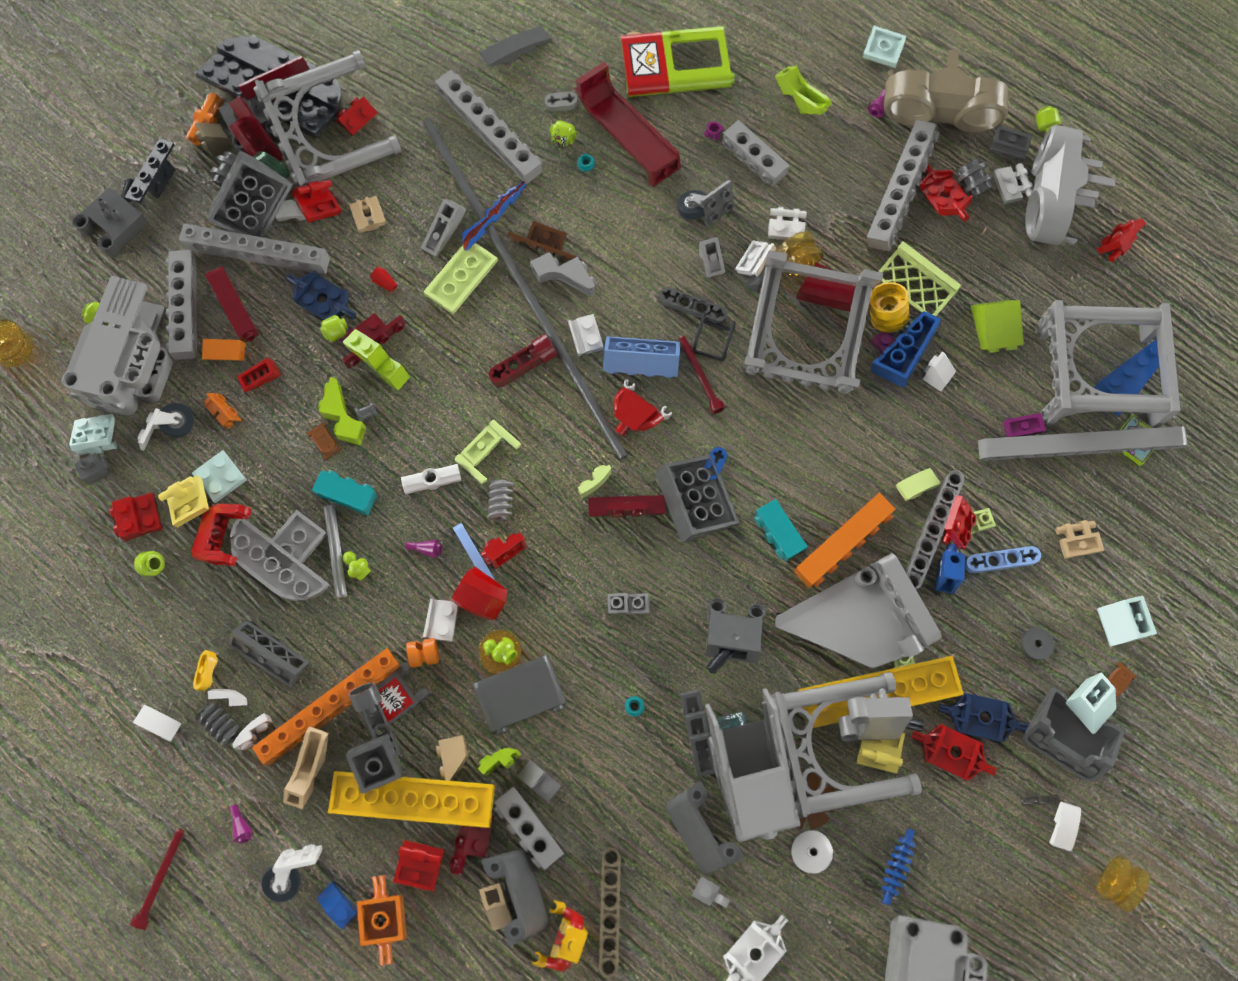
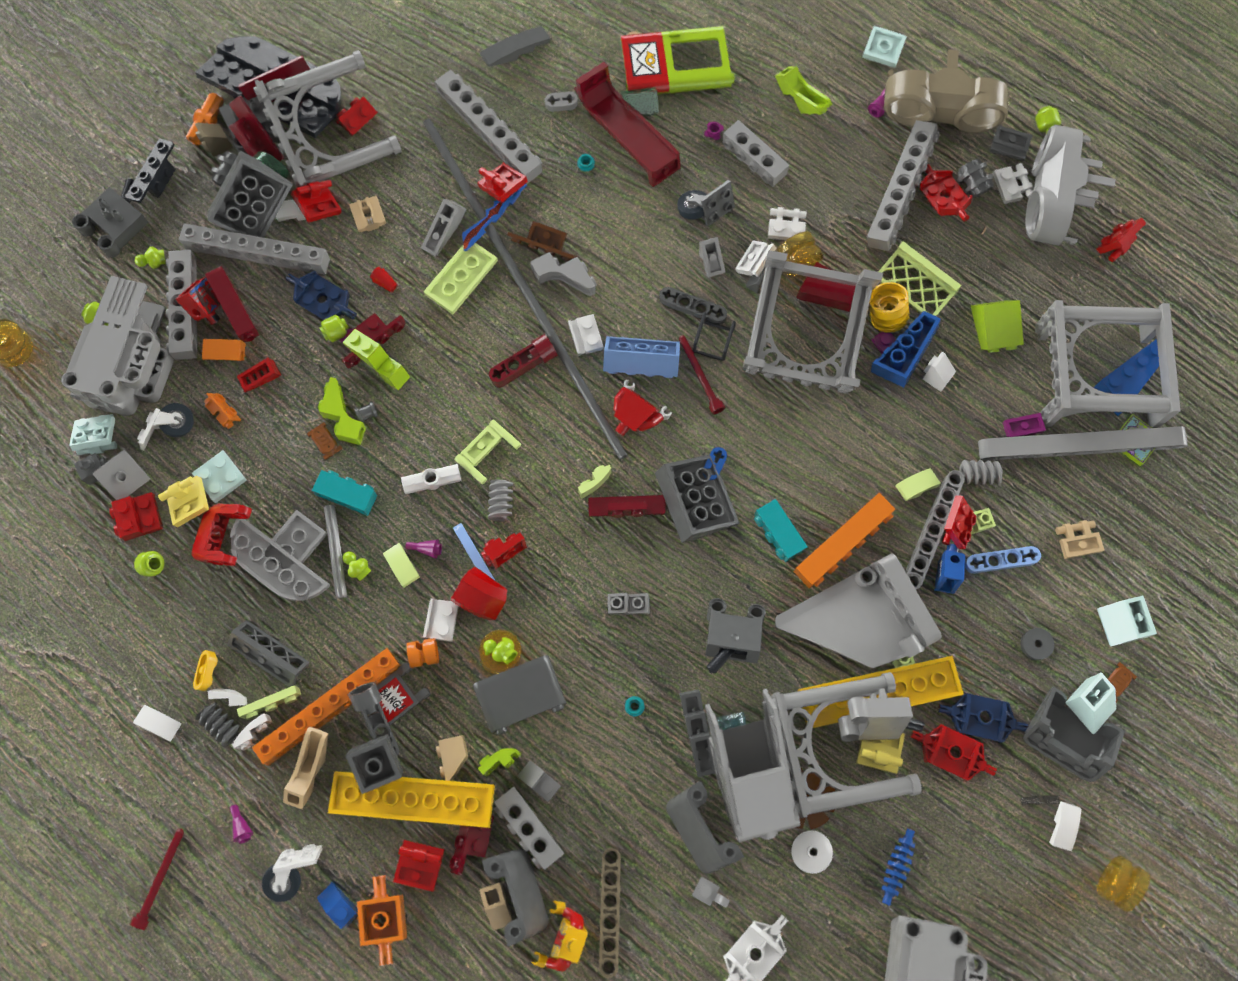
lime head [549,120,577,147] -> none
none -> light grey plate [92,449,150,500]
none -> lime animal [134,246,166,269]
none -> red torso [175,277,221,325]
none -> yellowish green plate [237,685,302,720]
none -> yellowish green slope [383,543,420,588]
none -> red plate [477,162,528,203]
none -> clear green slope [621,87,659,116]
none -> light grey piece [959,460,1003,485]

